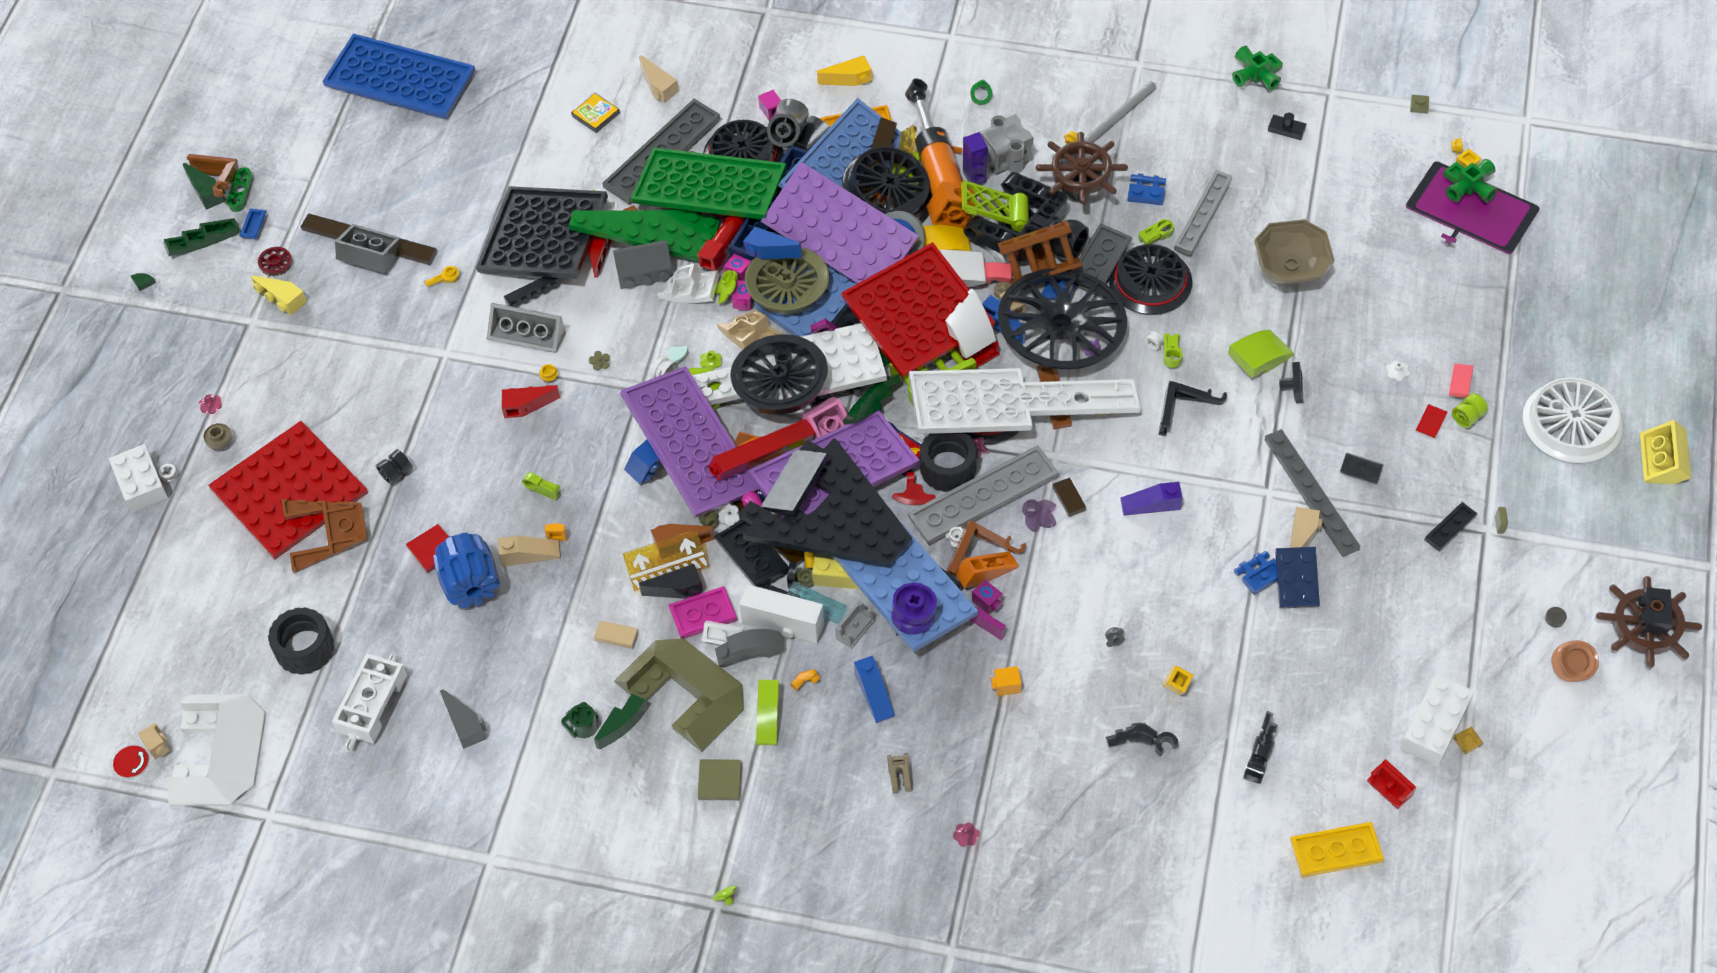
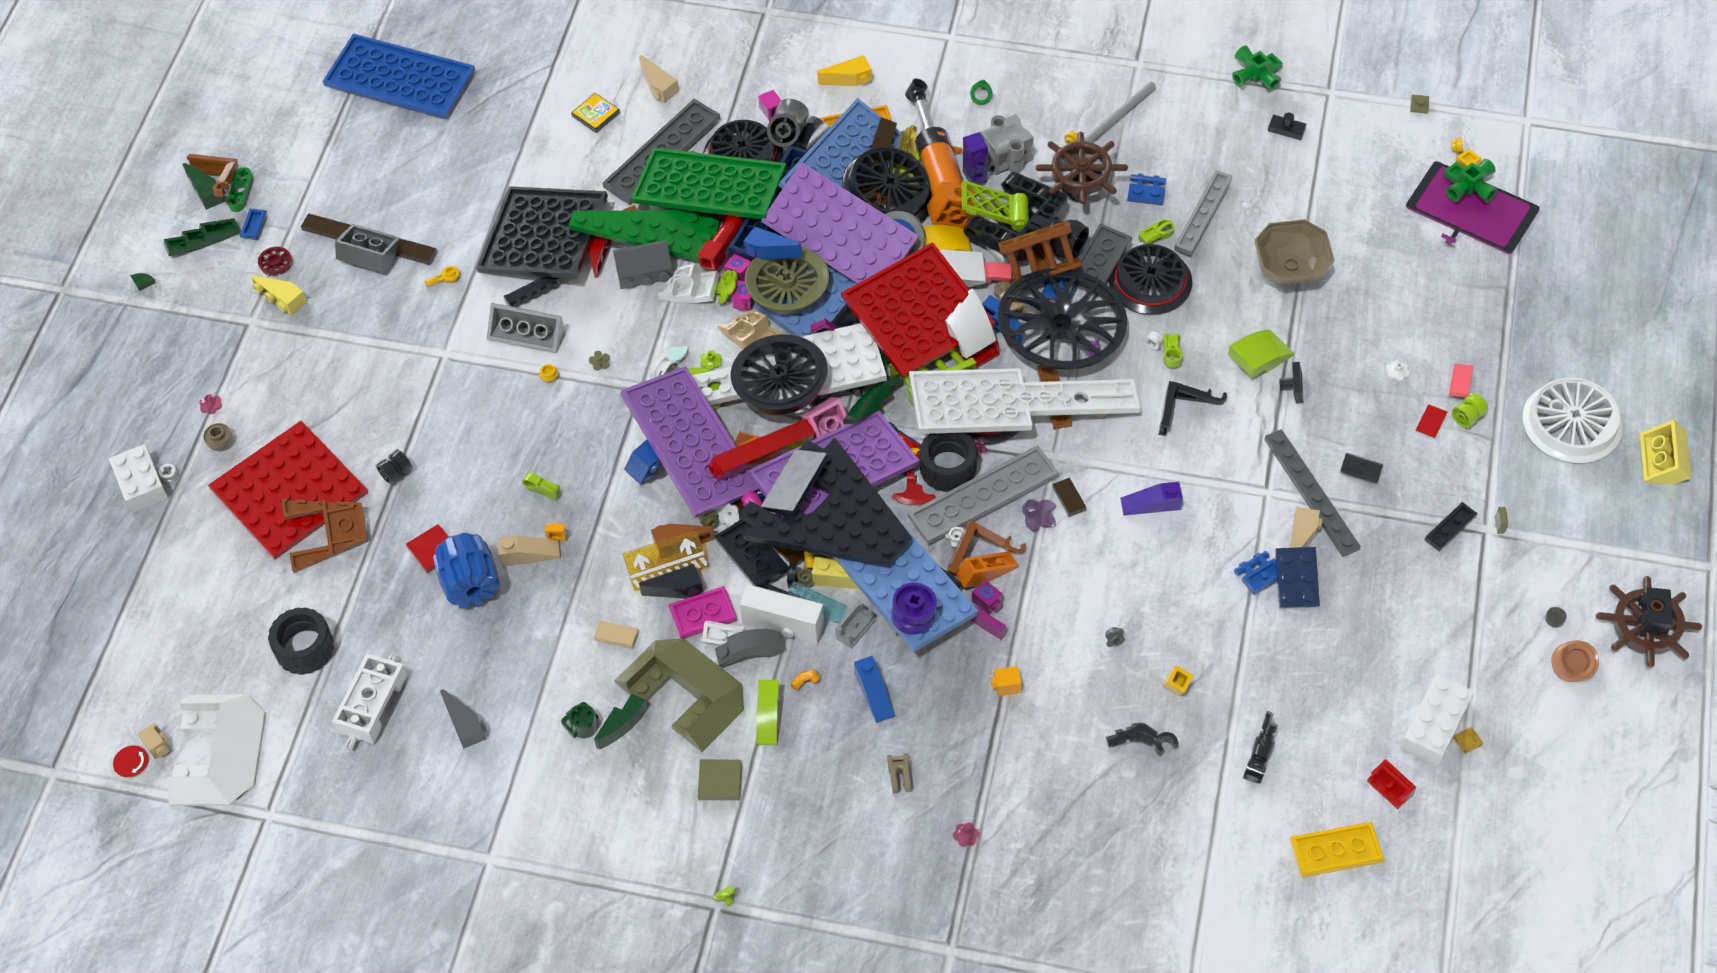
red slope [502,385,560,418] -> none

